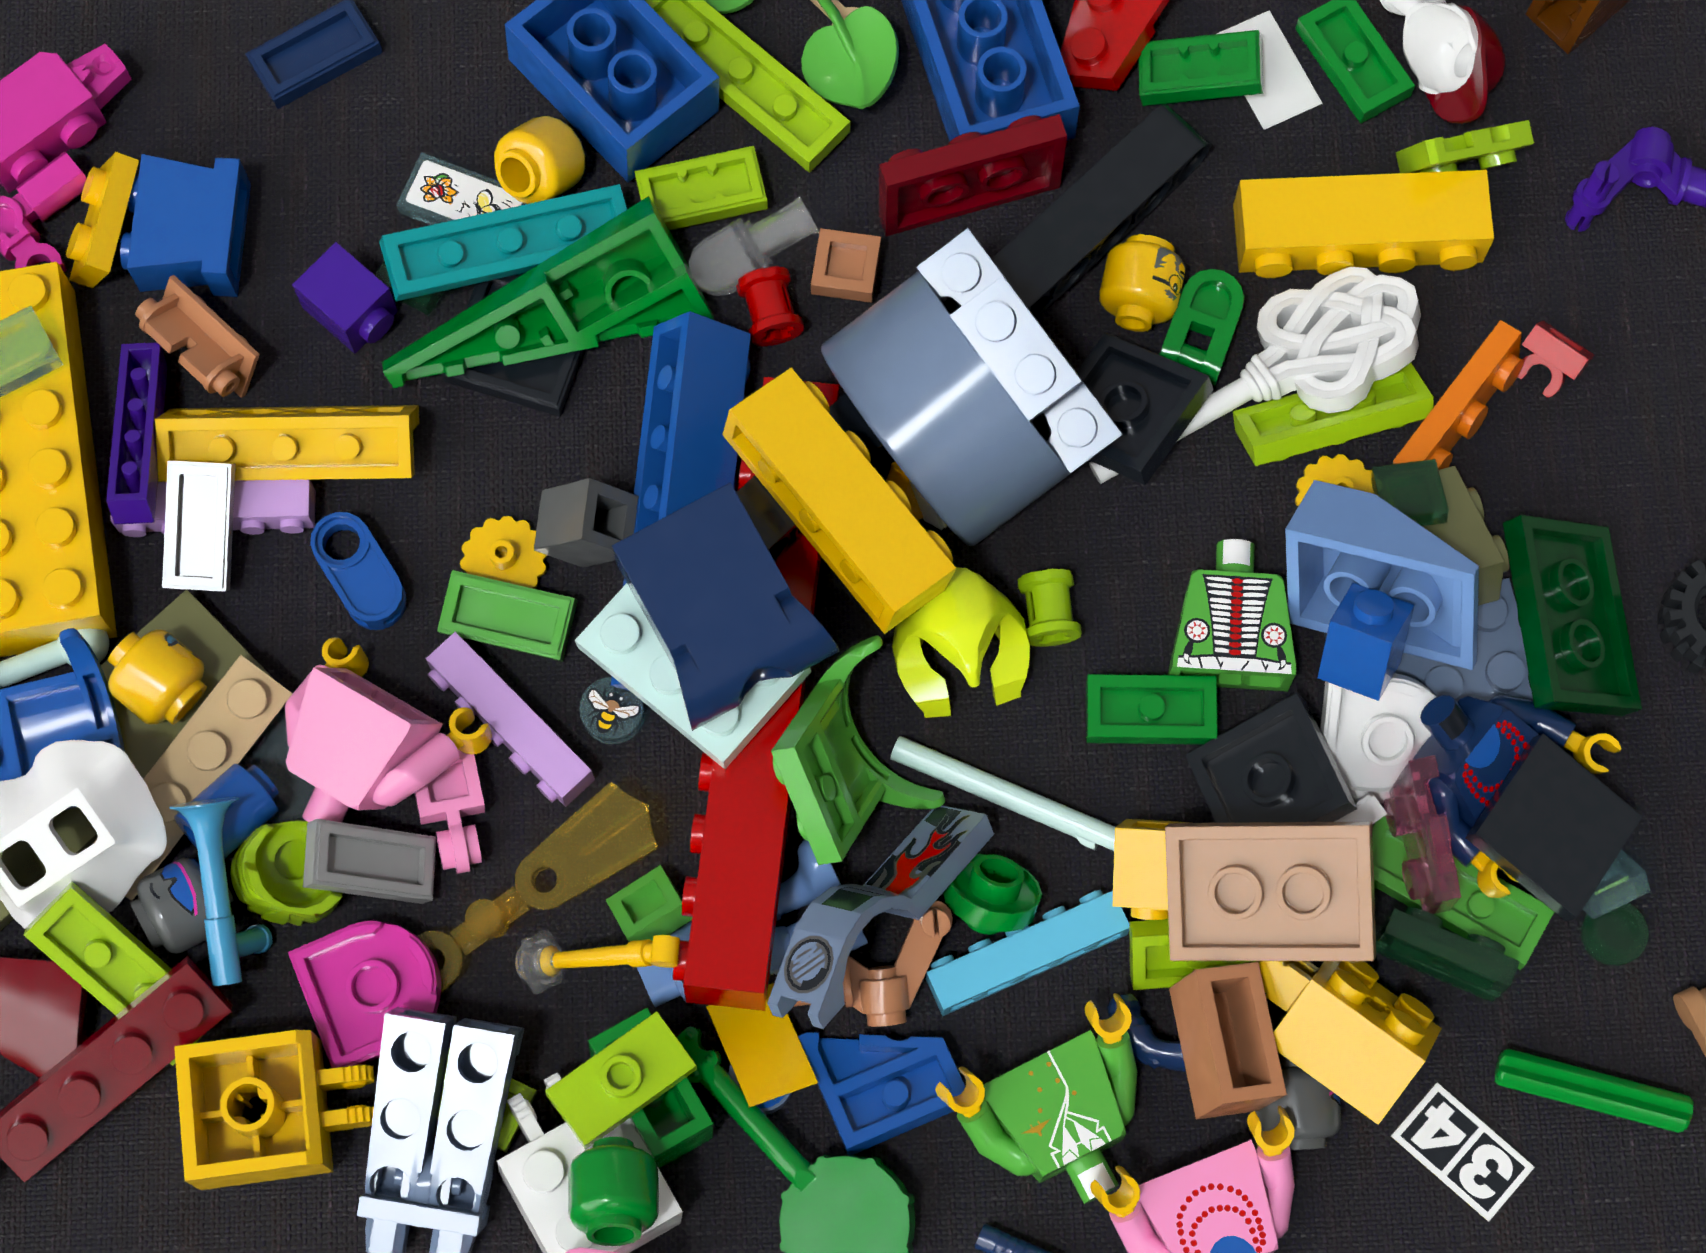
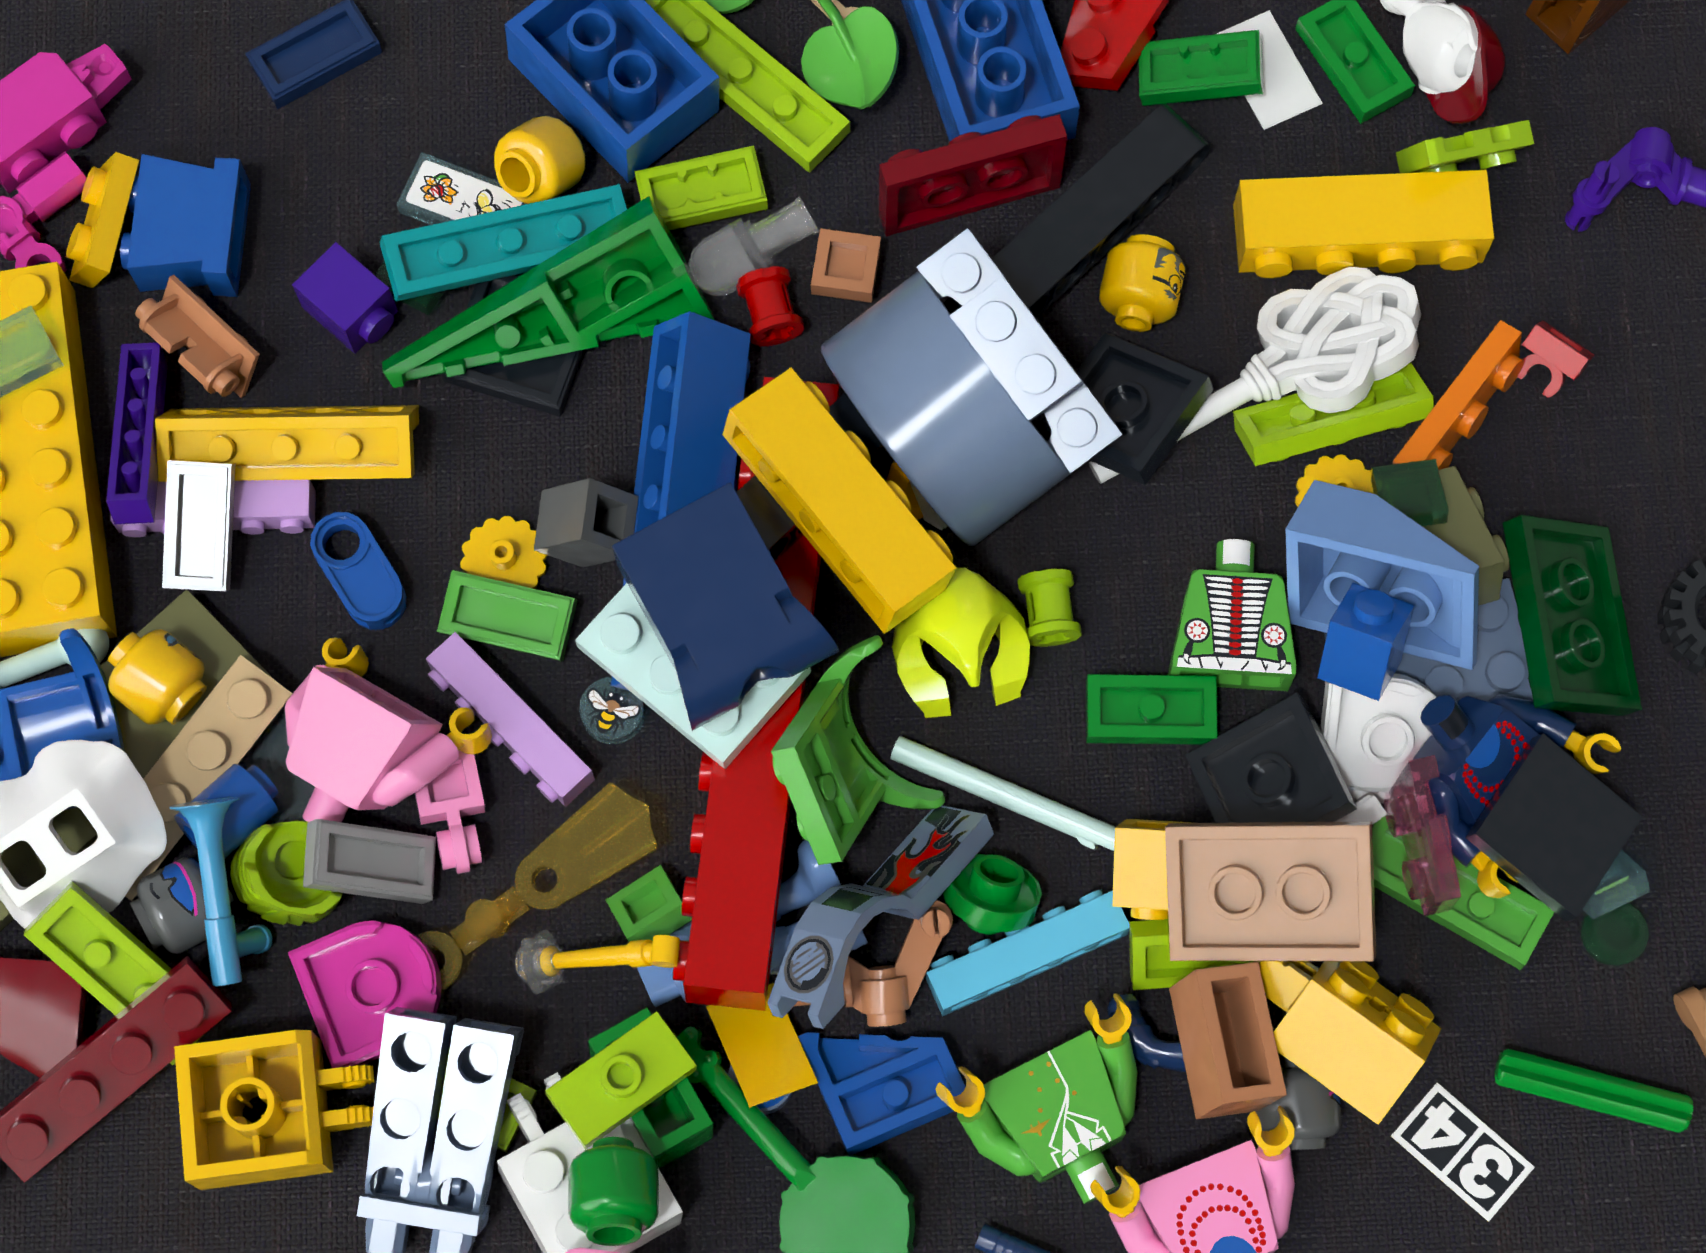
green plate [1160,269,1244,386] -> none
clear green plate [1376,907,1520,1002] -> none

